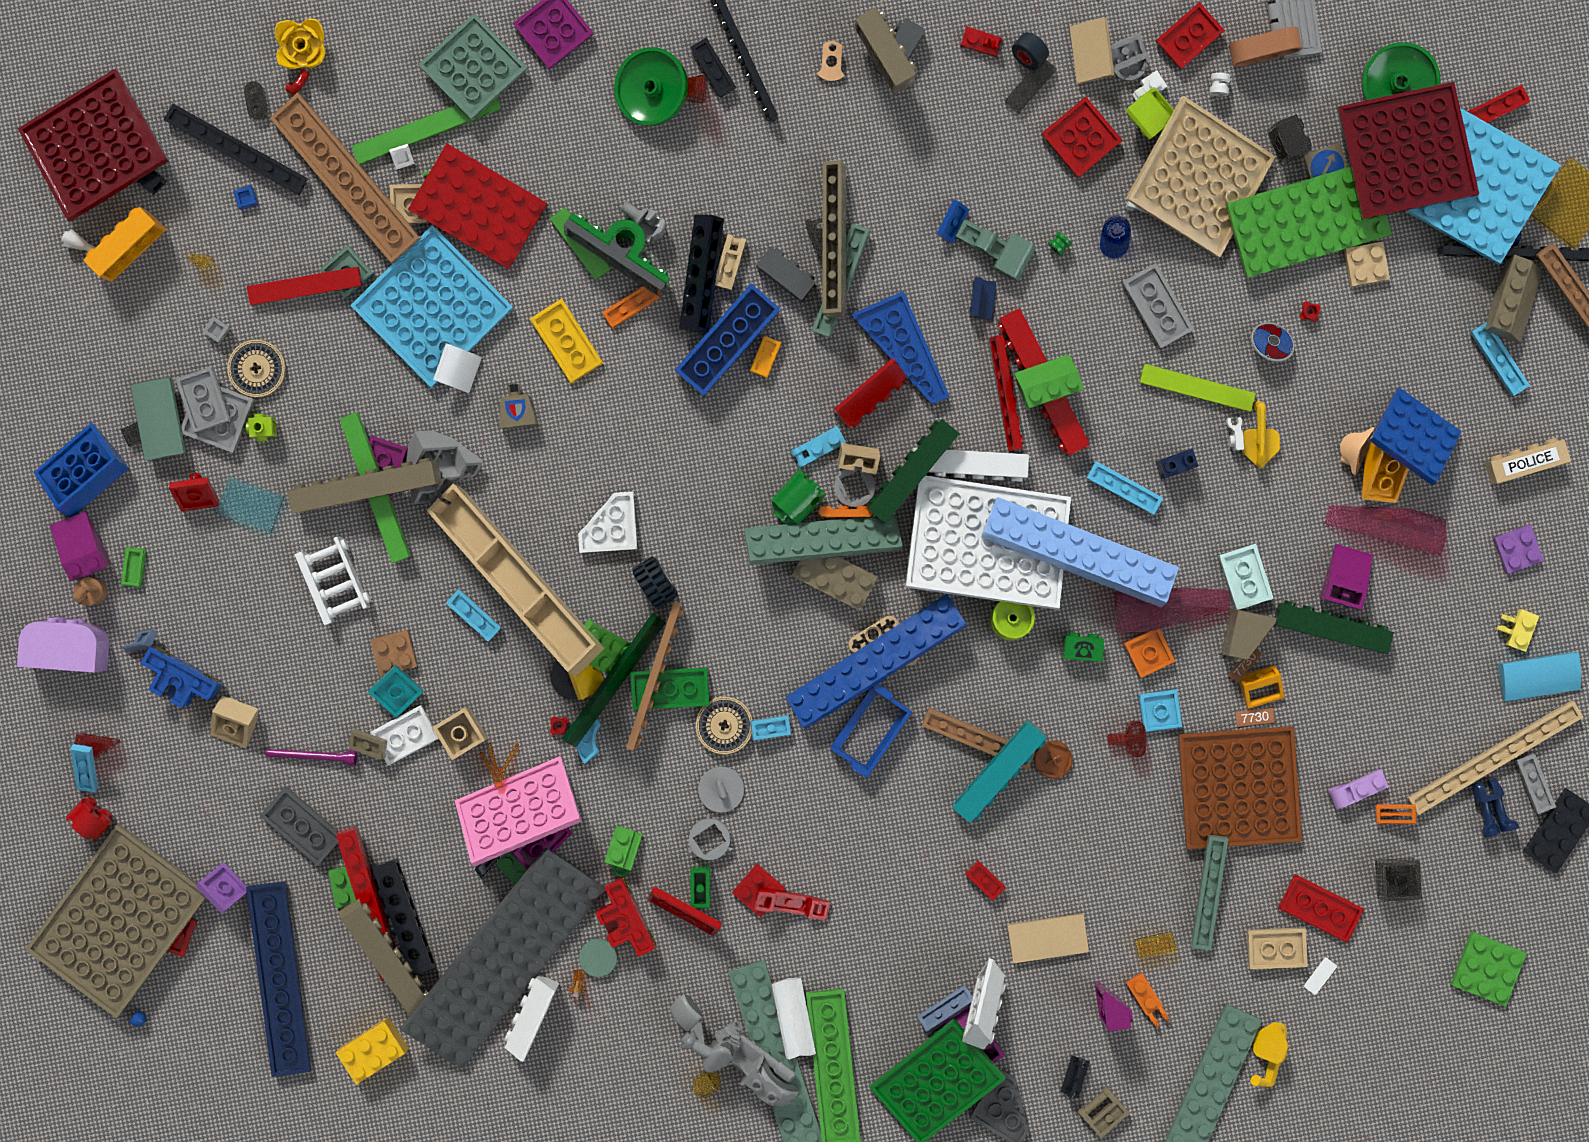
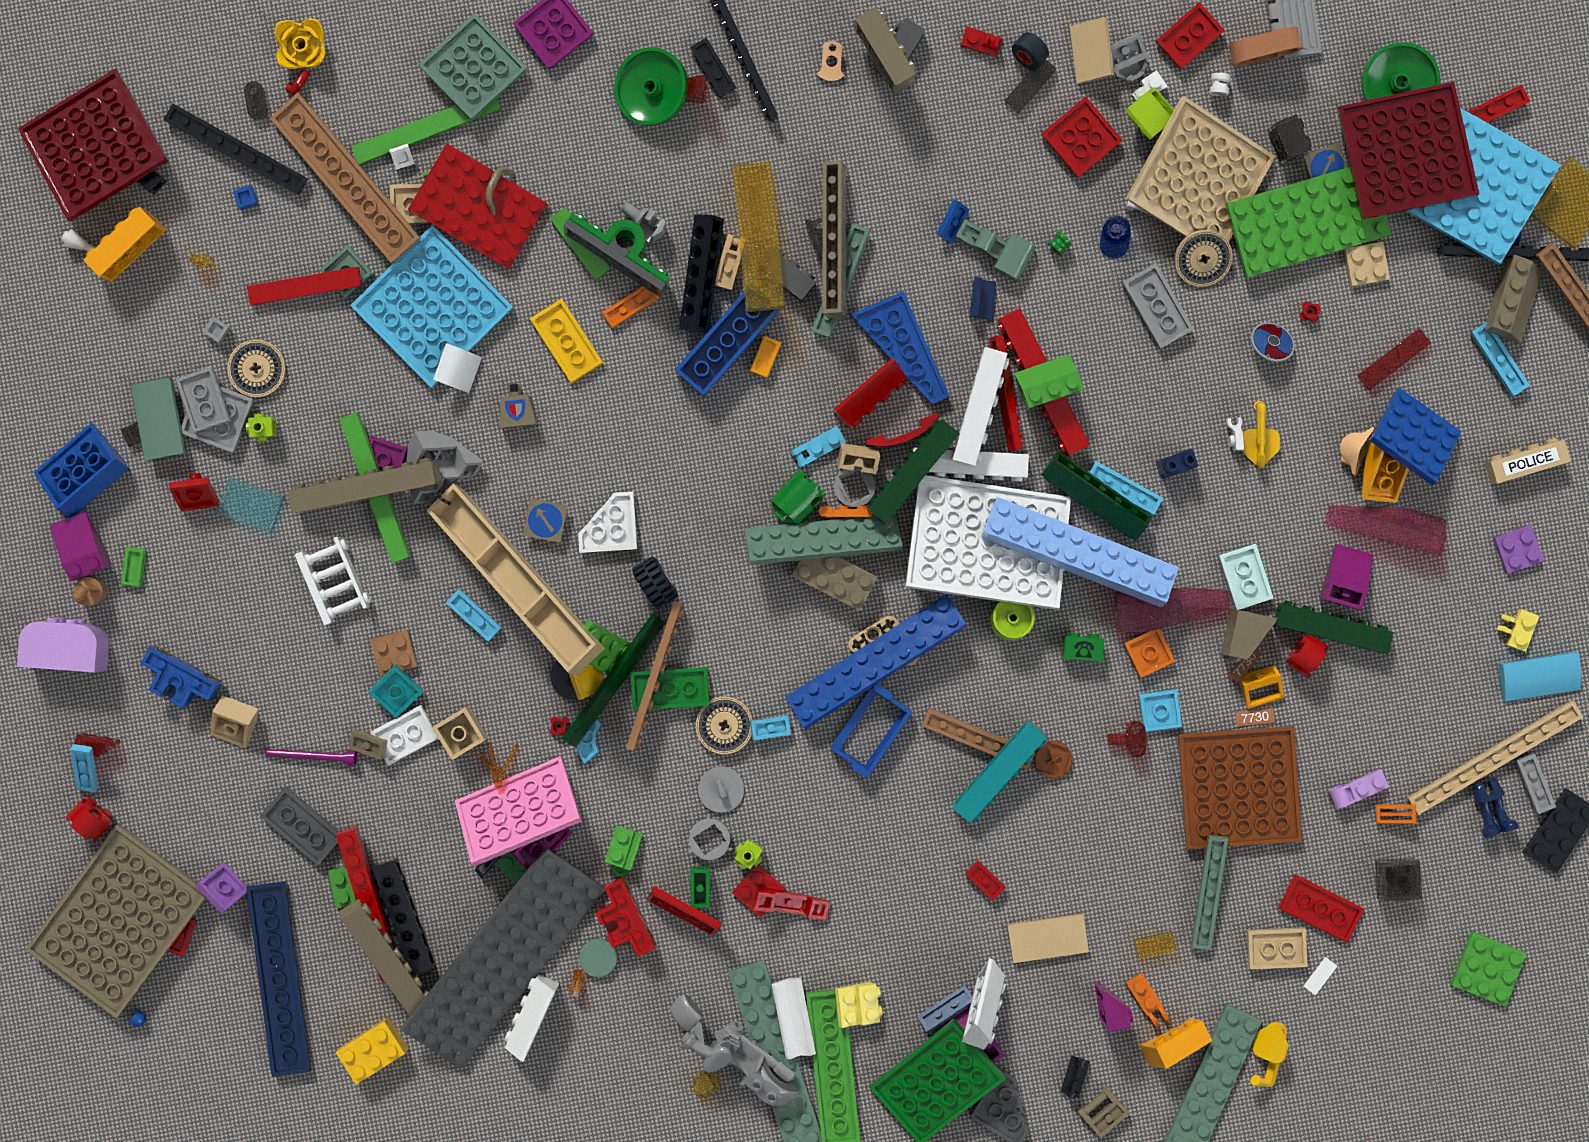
sand blue tile [123,629,158,653] -> none
lime tile [1139,364,1256,412] -> none
none -> dark tan animal [485,167,515,216]
none -> piece [523,498,568,543]
none -> clear yellow plate [733,161,785,312]
none -> lime brick [734,838,764,870]
none -> light yellow plate [835,982,883,1028]
none -> red slope [865,413,939,447]
none -> white brick [952,347,1009,466]
none -> dark green brick [1041,451,1152,541]
none -> light orange wedge [1139,1018,1212,1069]
none -> piece [1175,230,1233,287]
none -> red brick [1286,634,1329,679]
none -> clear red plate [1357,328,1431,390]

